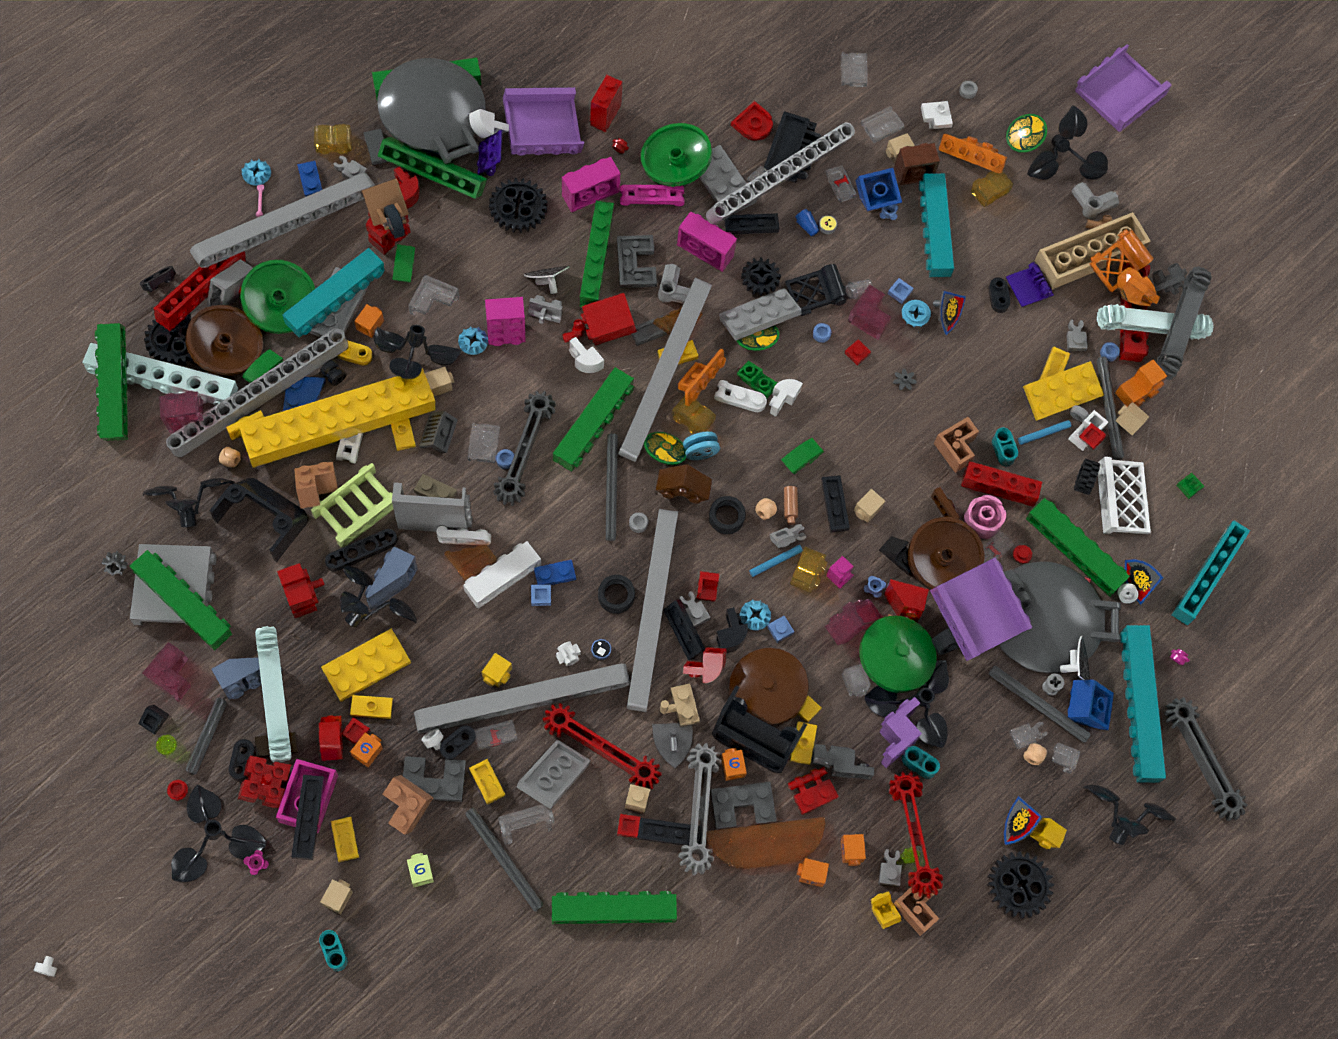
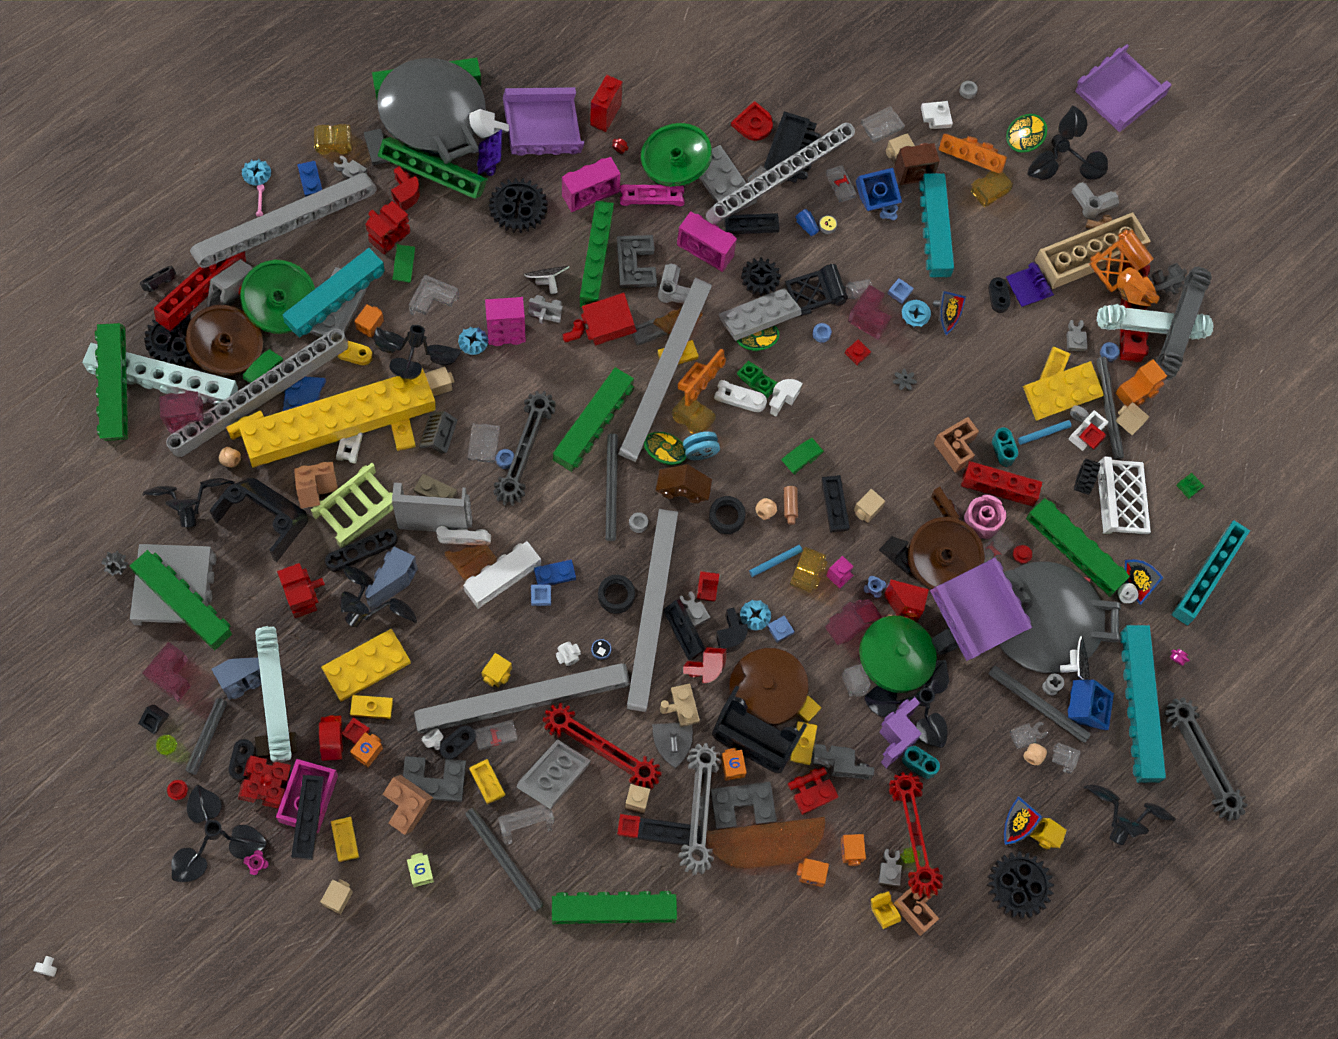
teal beam [319,930,348,972] -> none
black wheel [320,360,347,386] -> none
medium nougat plate [361,178,409,238] -> none
white brick [569,337,604,373] -> none
light grey plate [770,524,806,548] -> none
clear plate [841,52,867,87] -> none

